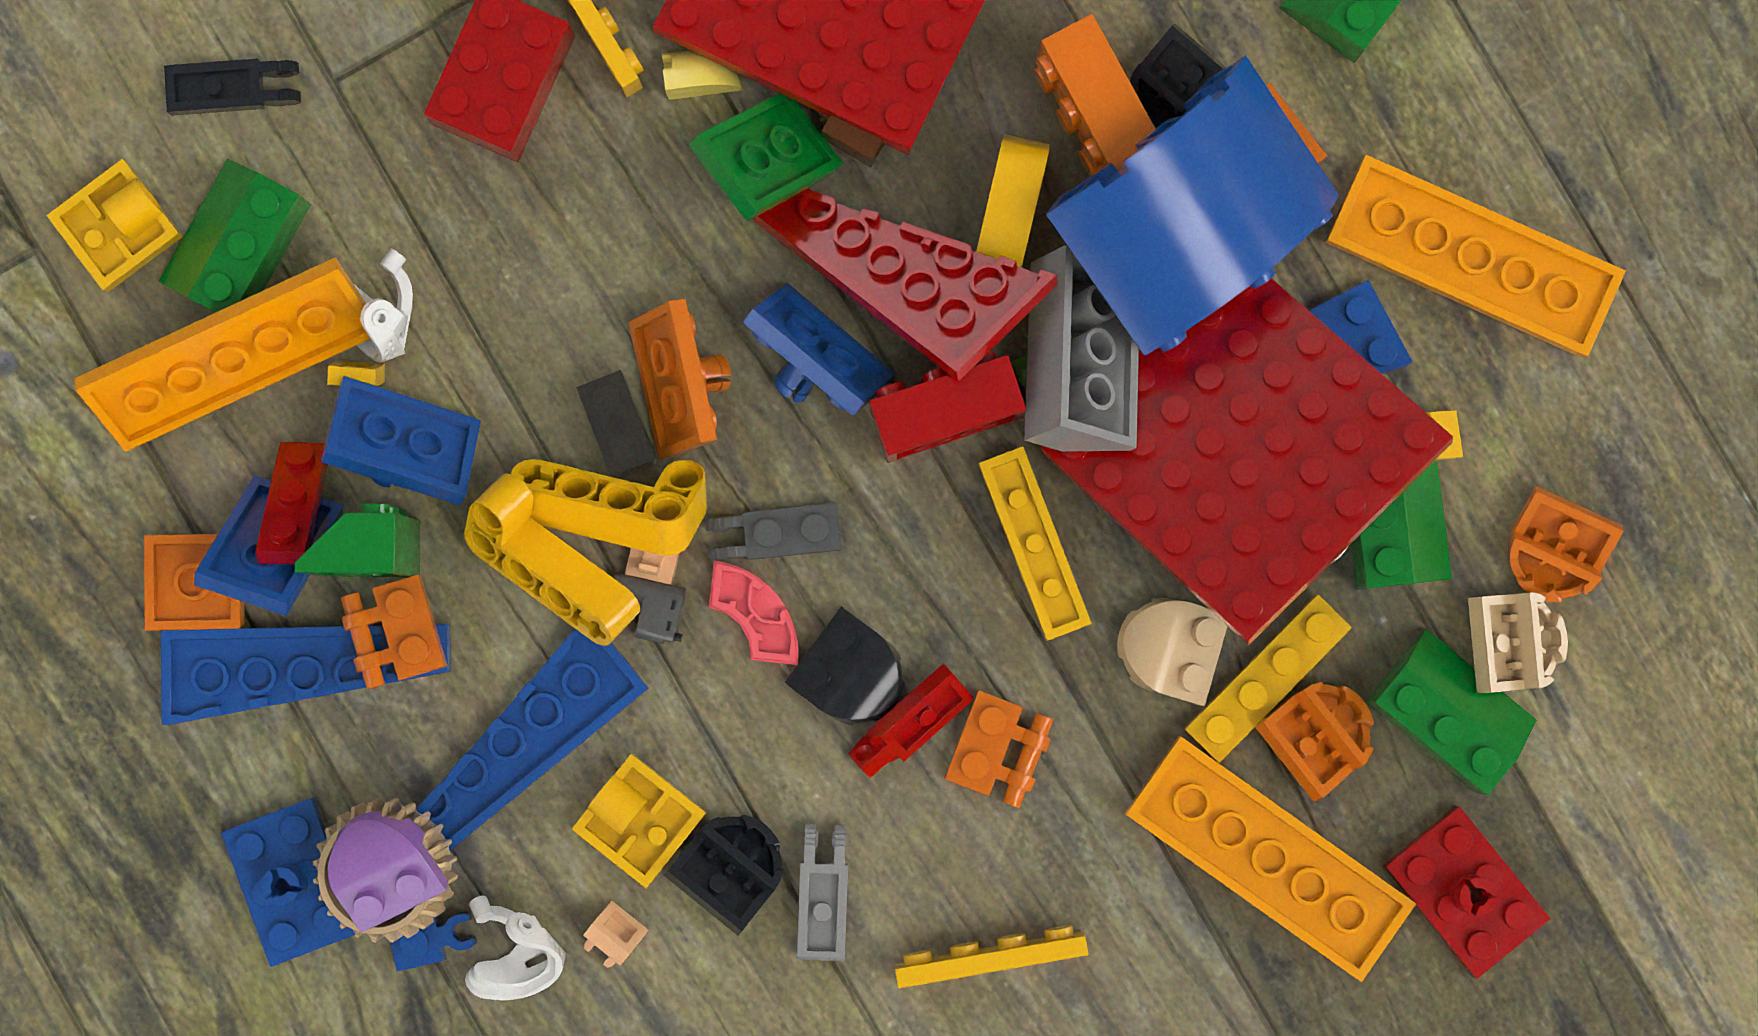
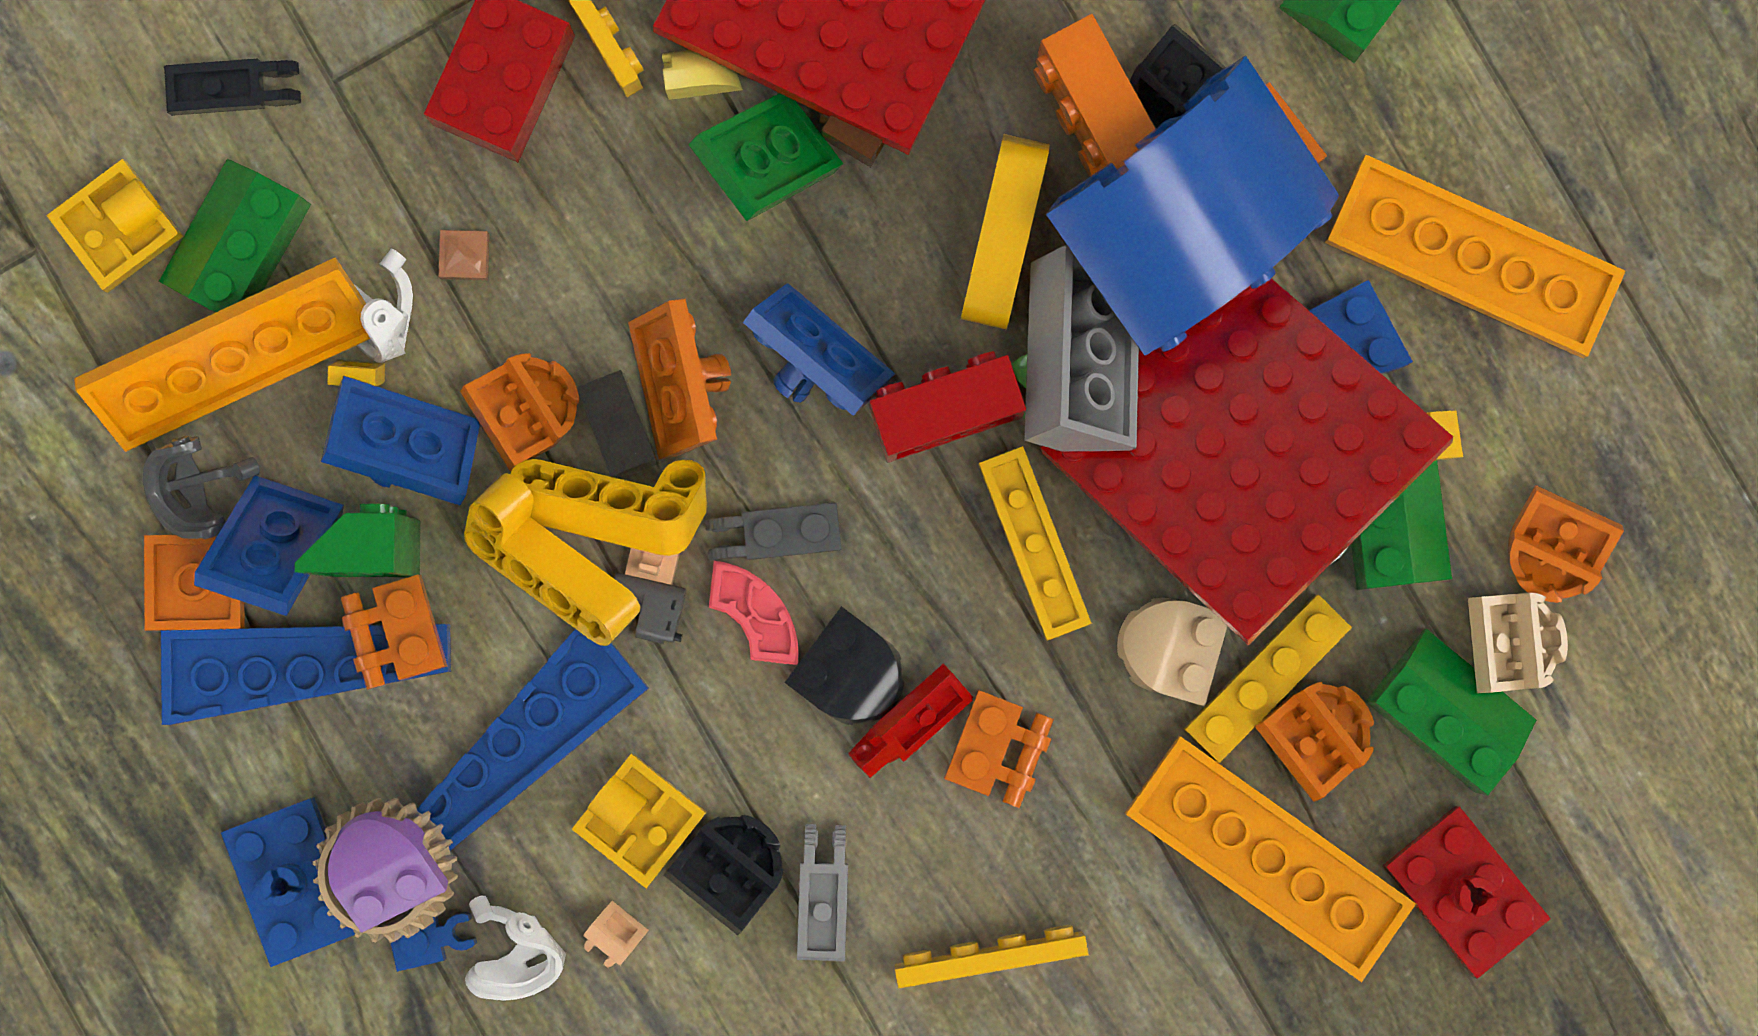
red plate [255,442,328,565] -> none
wing [753,189,1057,381] -> none
none -> dark grey helmet [143,436,260,539]
none -> nougat tile [438,230,490,281]
none -> orange slope [460,353,579,471]

